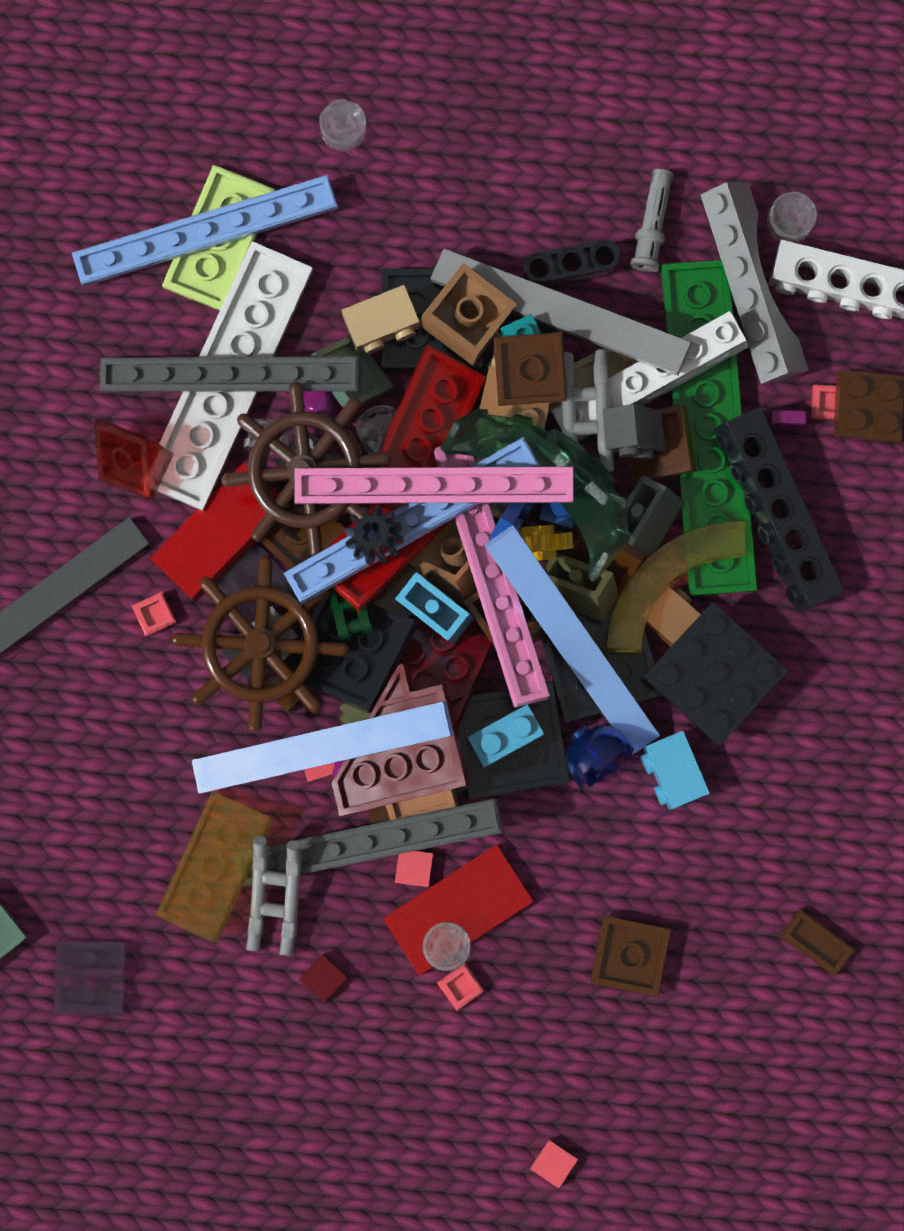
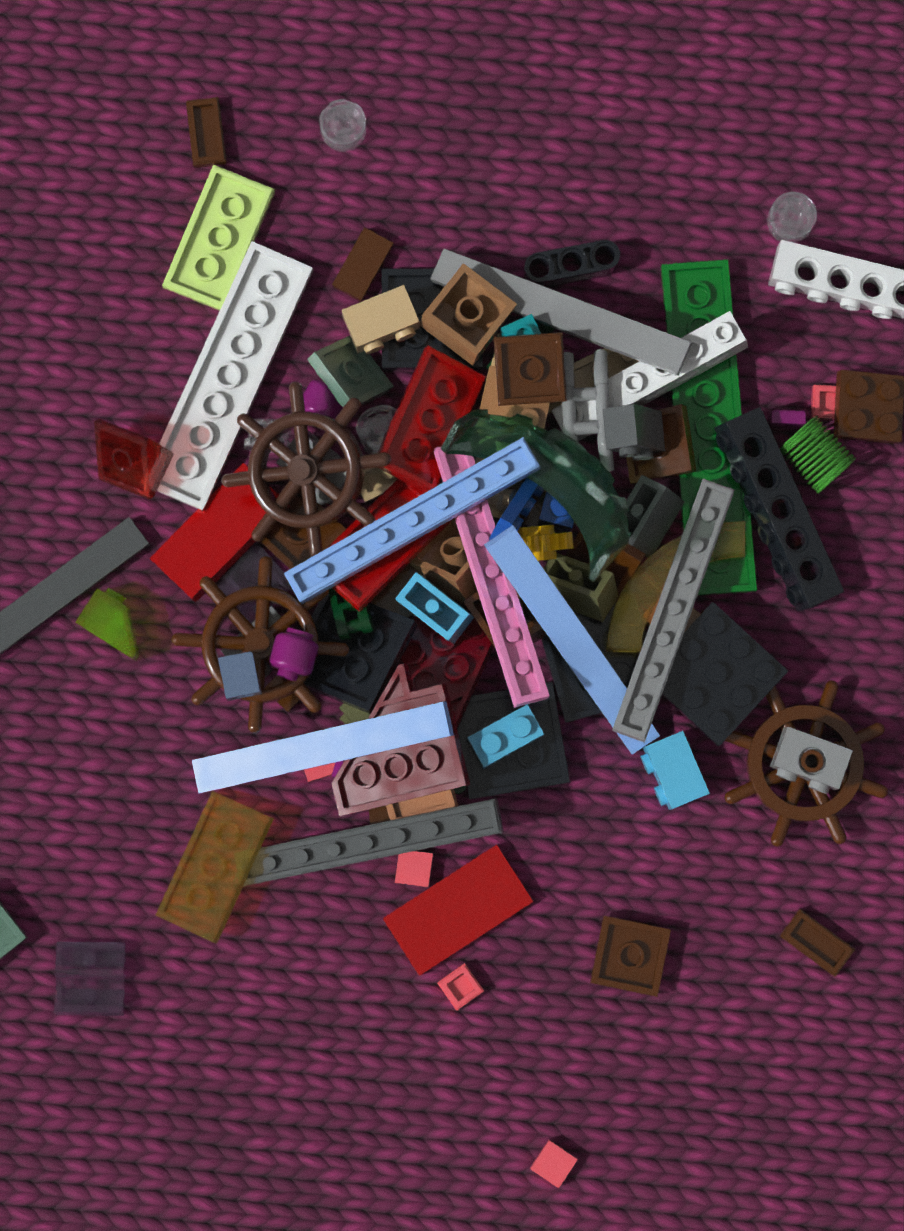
light blue tile [72,175,338,287] -> none
dark grey tile [100,356,362,392] -> none
coral tile [132,592,177,637] -> none
light grey piece [246,836,302,956] -> none
bright pink plate [295,467,573,504] -> none
dark red tile [299,954,347,1003] -> none
black gear [344,506,404,565] -> none
clear wheel [422,922,471,971] -> none
clear blue cylinder [565,725,634,790] -> none
light grey pin [630,169,674,272] -> none
light grey arch [701,182,809,384] -> none
none -> clear neon green slope [75,588,139,661]
none -> reddish brown tile [186,97,227,168]
none -> sand blue panel [218,652,262,701]
none -> magenta head [269,628,319,681]
none -> reddish brown tile [332,227,394,302]
none -> light grey tile [612,479,735,743]
none -> reddish brown brick [724,680,888,847]
none -> bright green piece [779,416,856,494]

